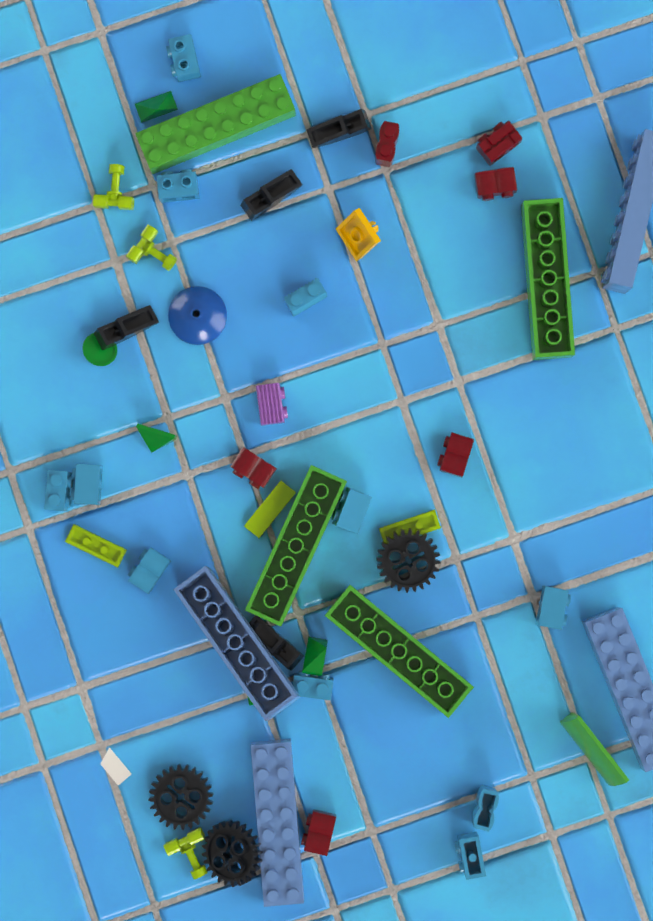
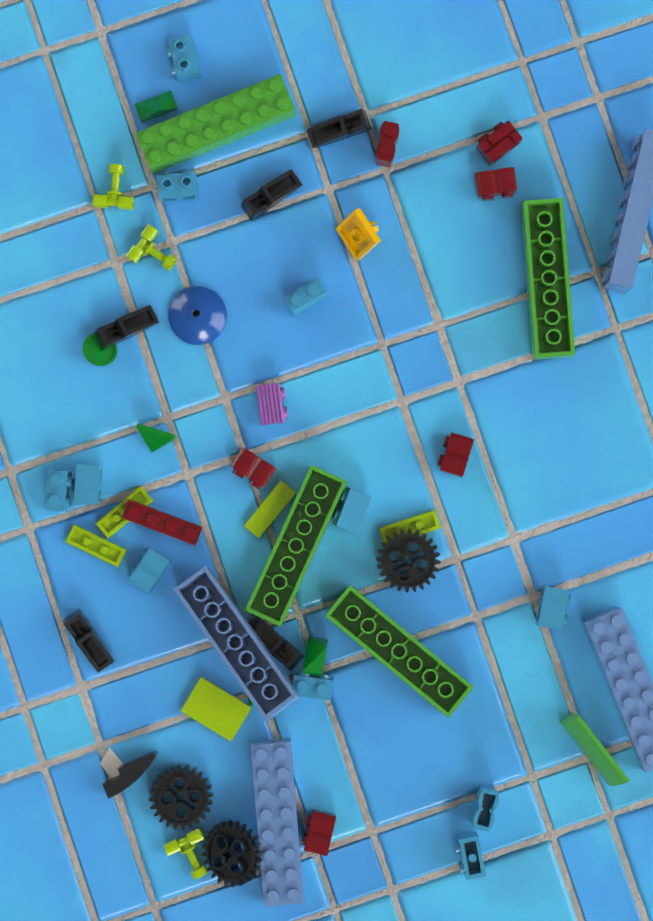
none -> black slope [63,609,114,673]
none -> lime tile [95,486,154,539]
none -> black slope [102,750,158,799]
none -> dark red plate [121,499,203,546]
none -> lime tile [181,676,252,742]

